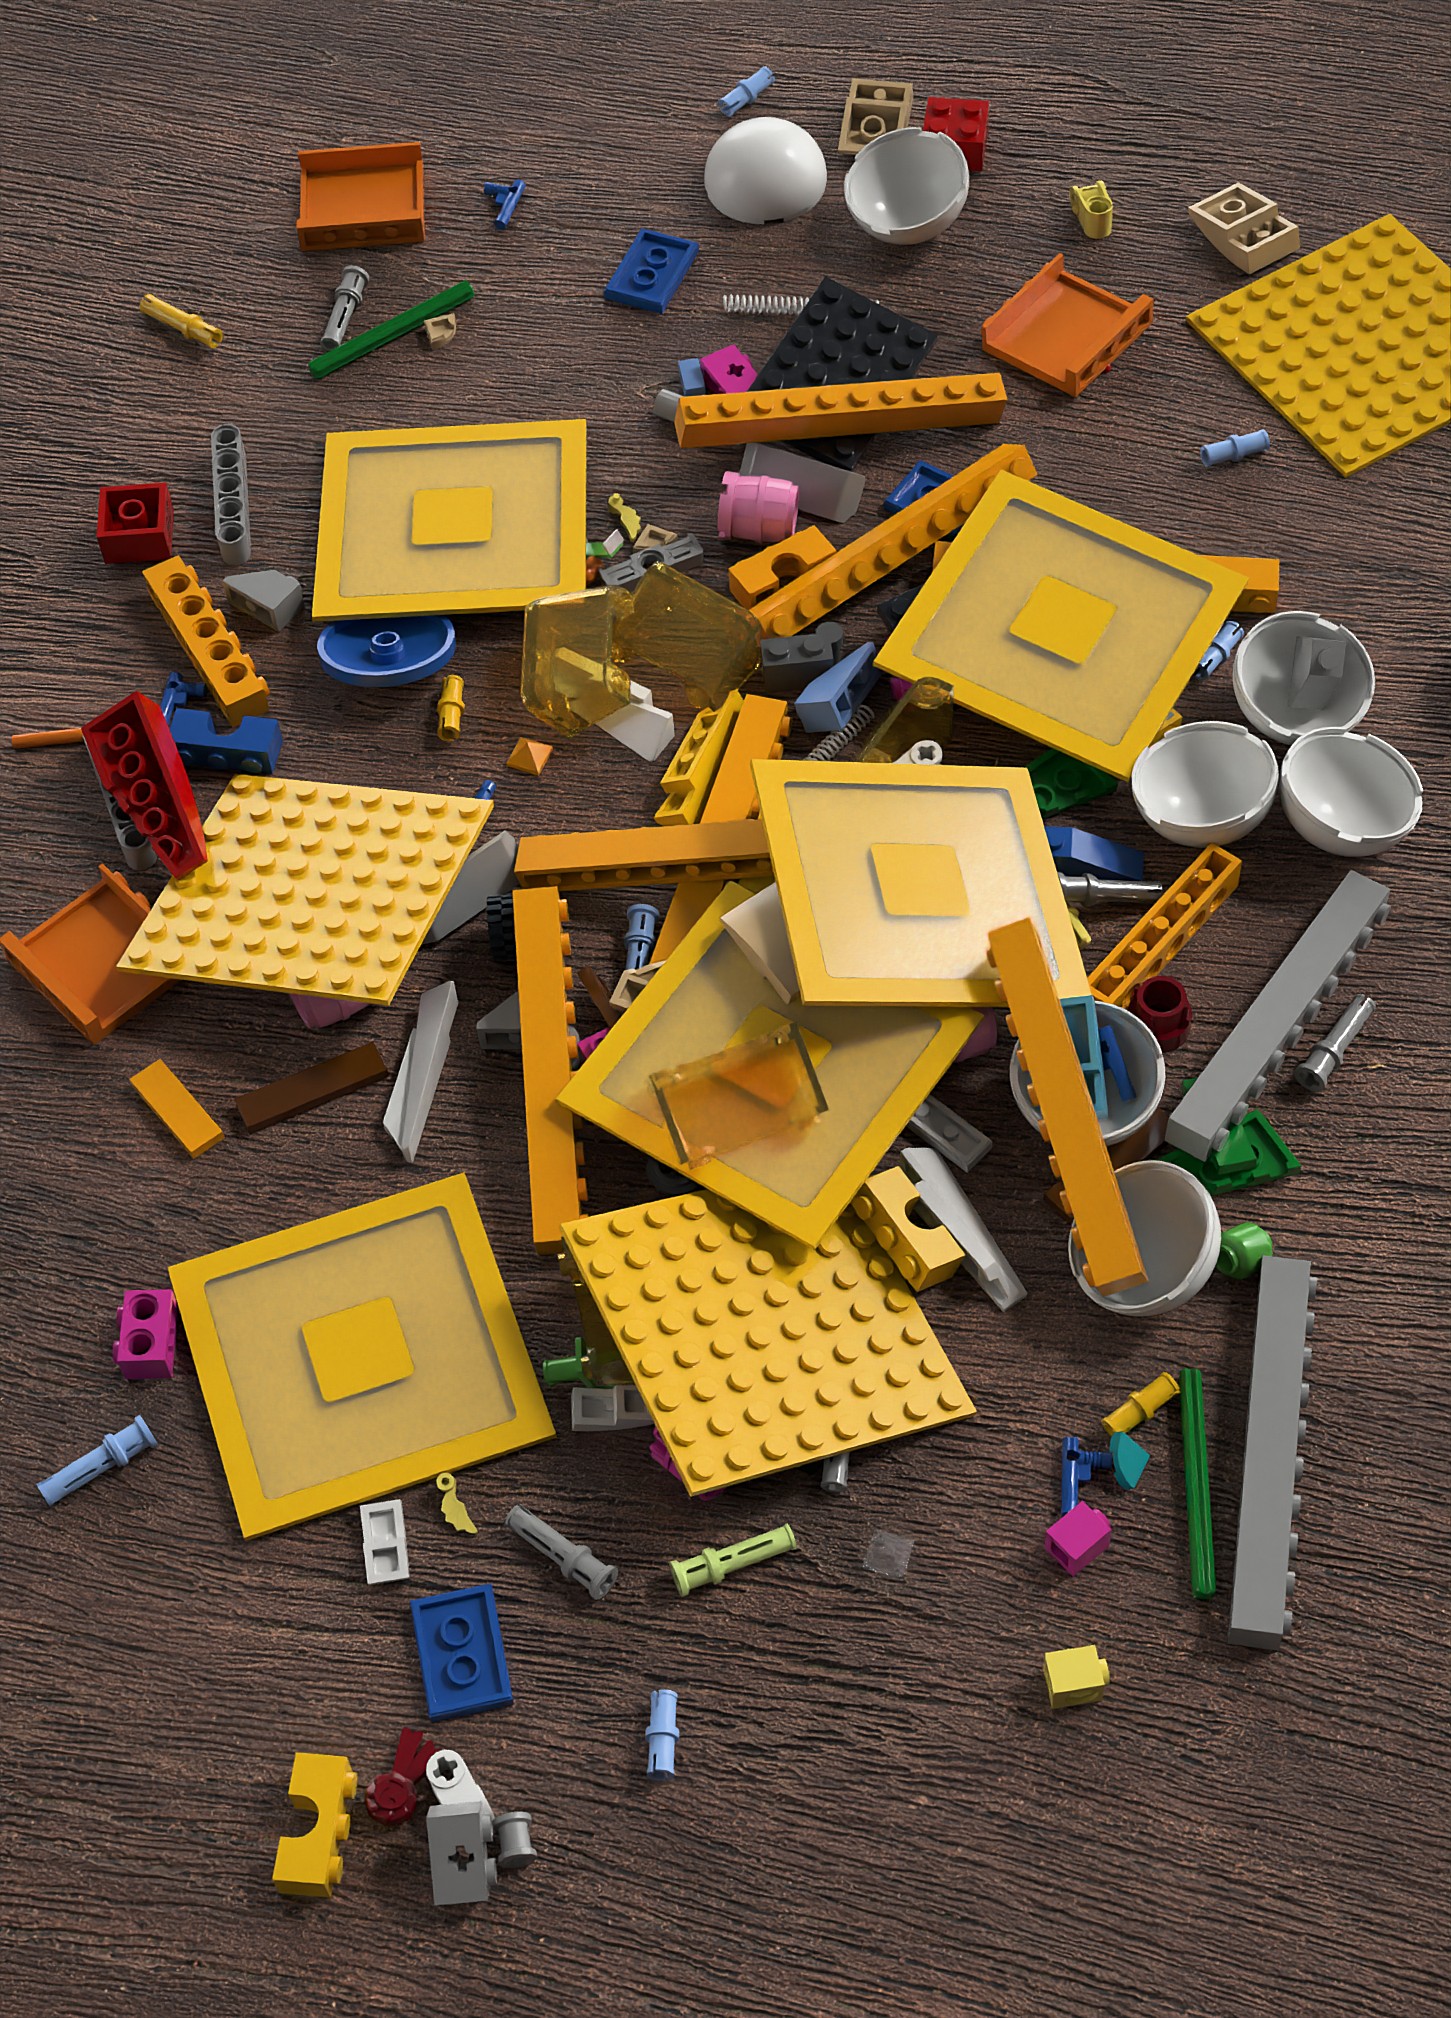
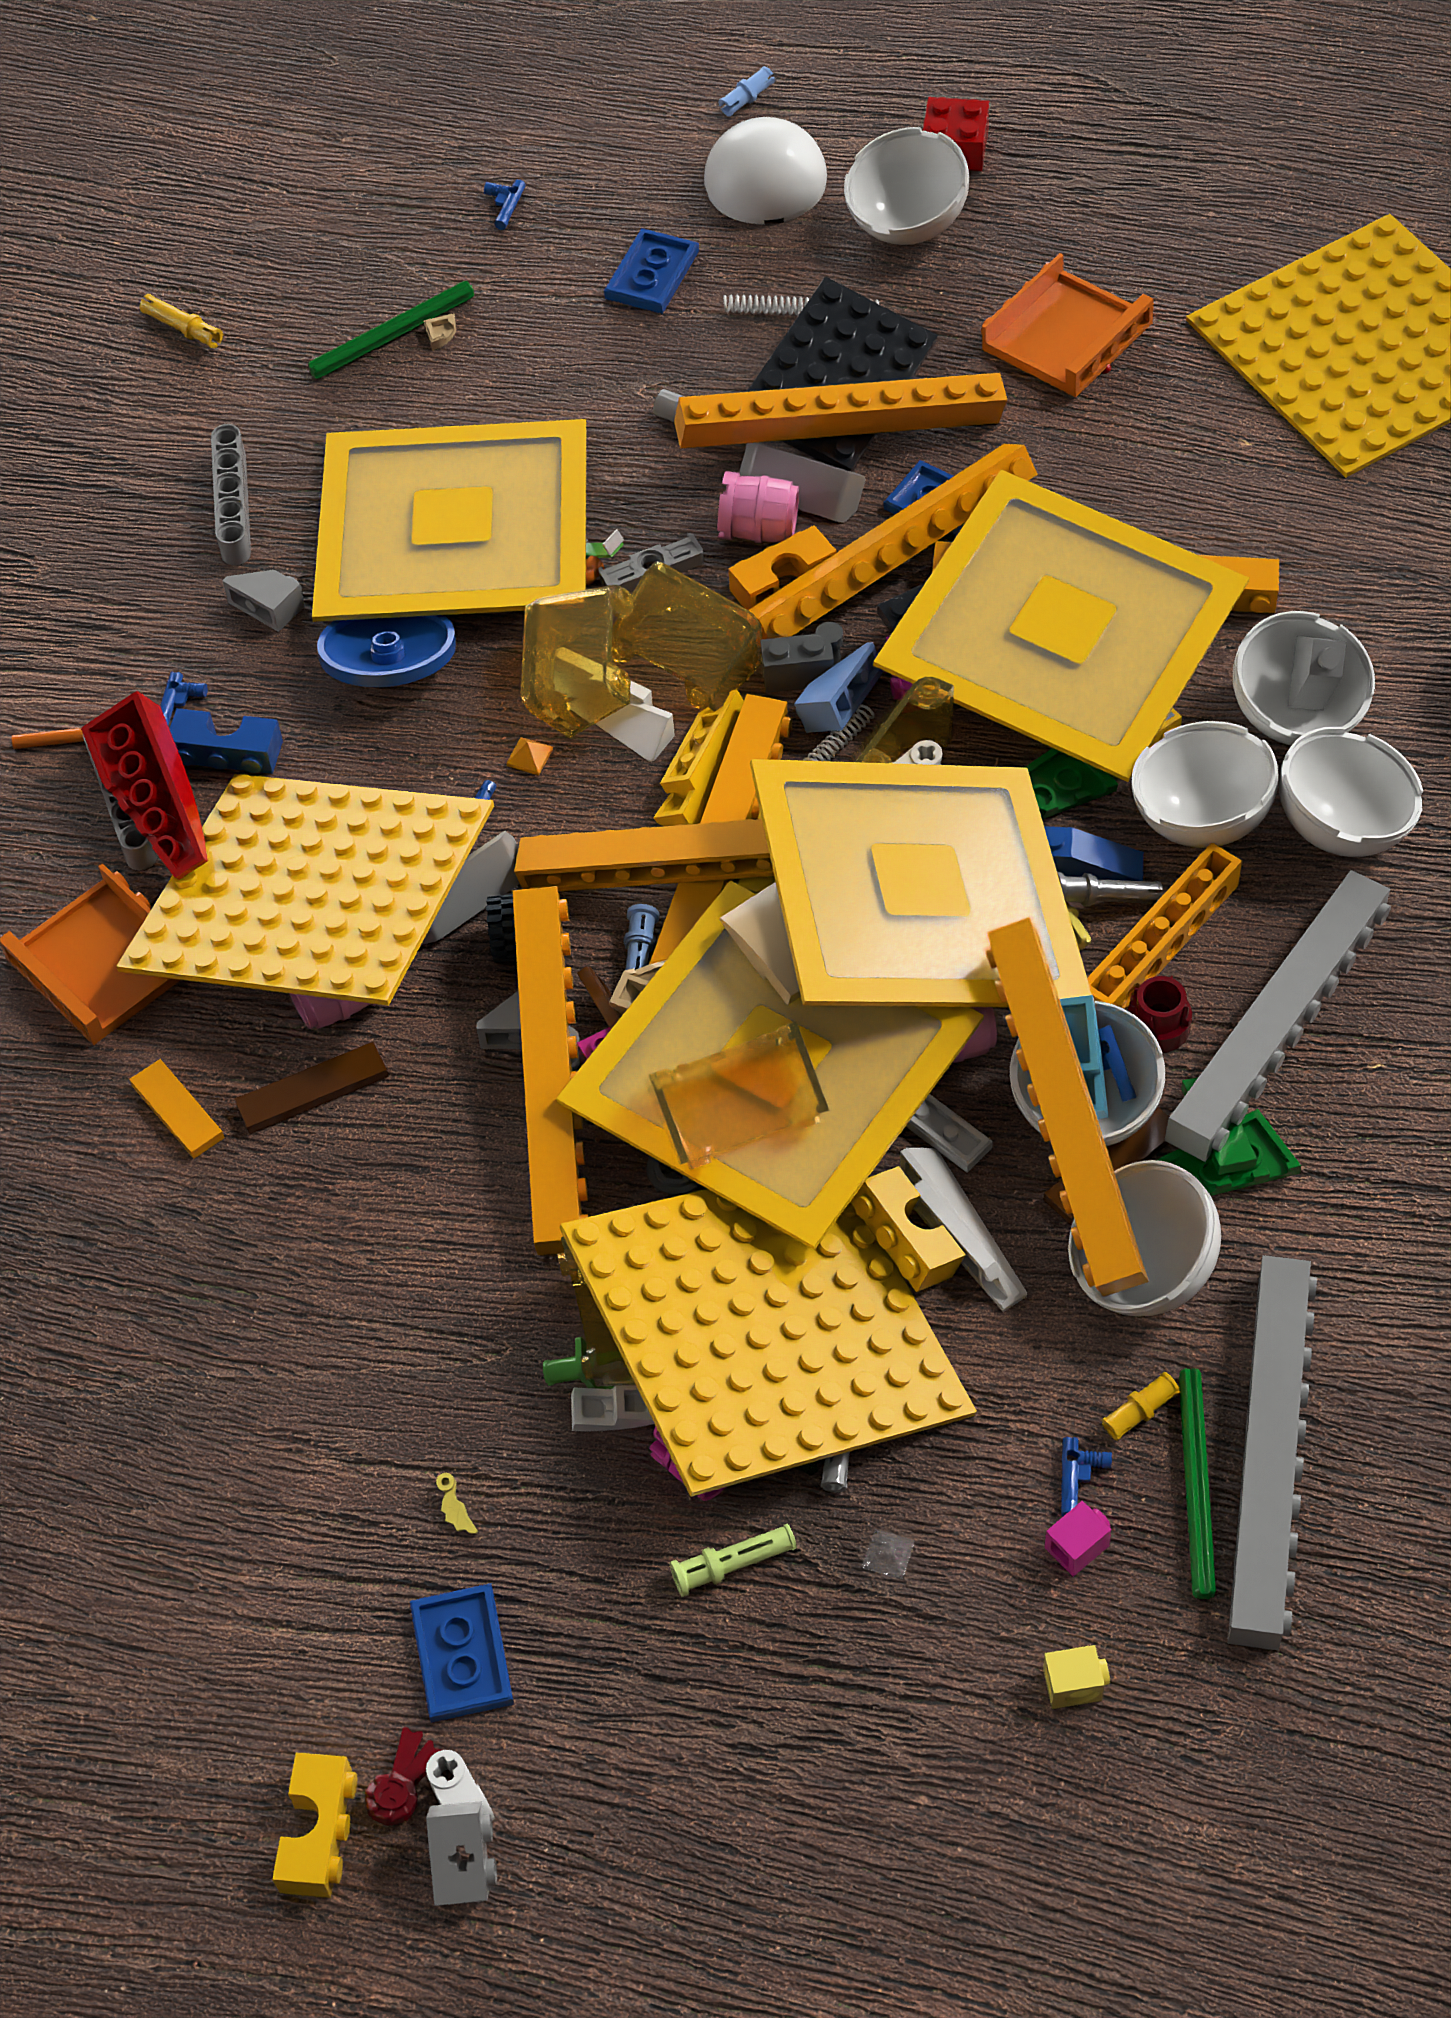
light blue pin [36,1414,158,1506] -> none
red brick [97,482,174,564] -> none
dark pink brick [113,1289,179,1379] -> none
light orange brick [142,555,271,728] -> none
baseplate [167,1172,557,1541] -> none
orange panel [296,142,425,251] -> none
light grey pin [320,265,370,351] -> none
white slope [360,1499,410,1585] -> none
white wedge [383,981,458,1163] -> none
yellow pin [437,675,465,742] -> none
light grey bush [492,1812,537,1868] -> none
light grey pin [505,1504,618,1600] -> none
light yellow piece [608,493,641,542] -> none
tan tile [633,524,678,554] -> none
light blue pin [645,1689,679,1781] -> none
medium blue piece [678,358,706,397] -> none
dark pink brick [700,344,758,395] -> none
tan slope [838,78,913,155] -> none
light yellow piece [1069,180,1113,239] -> none
teal tile [1109,1431,1150,1490] -> none
tan slope [1188,182,1300,275] -> none
light blue pin [1194,621,1244,681] -> none
light blue pin [1200,429,1270,467] -> none
bright green head [1216,1222,1273,1280] -> none
light grey pin [1294,994,1376,1092] -> none

